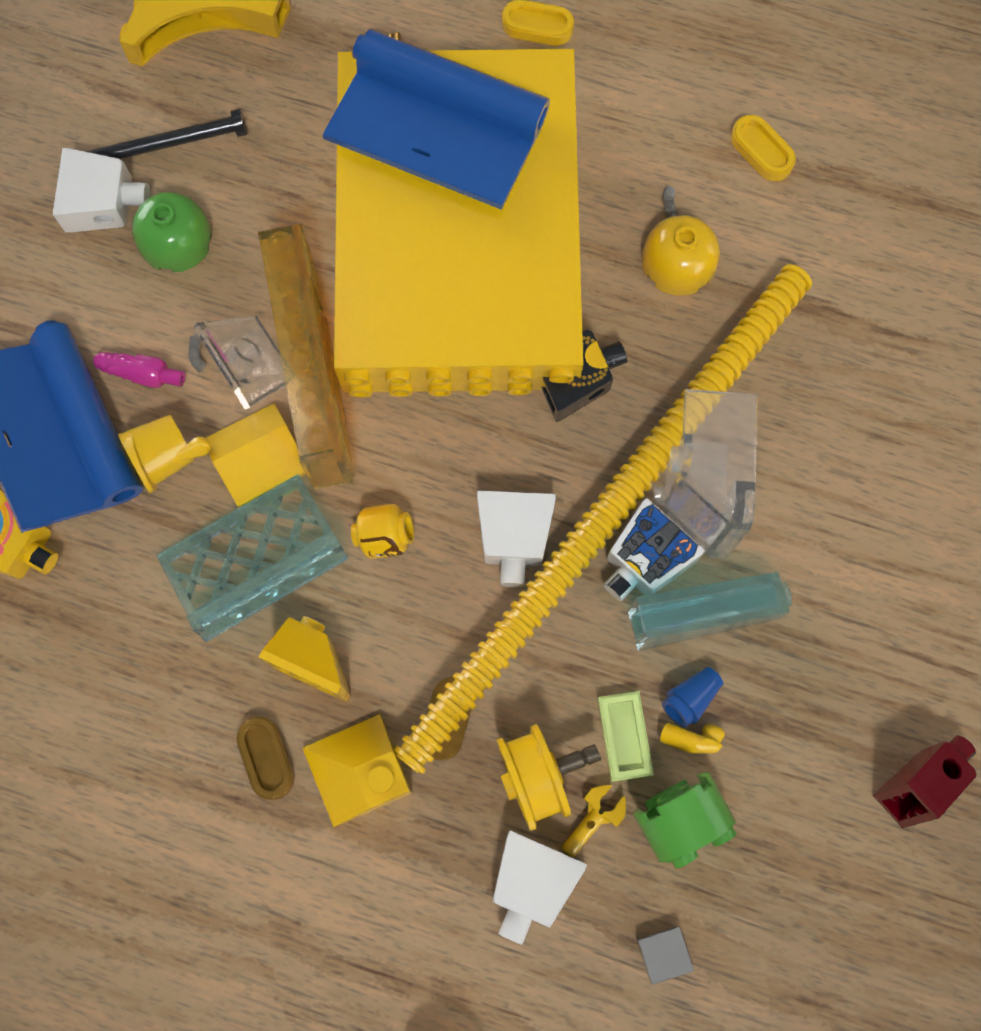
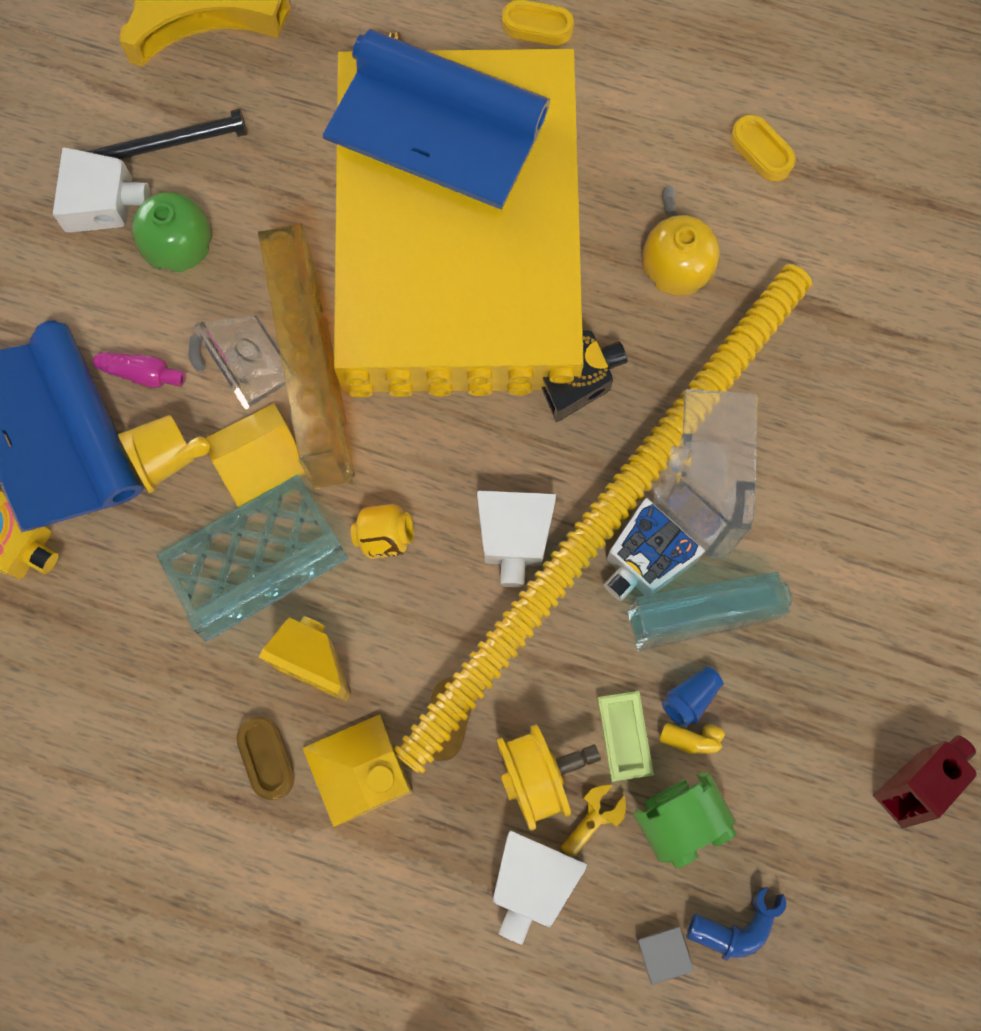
none -> blue piece [686,887,787,961]

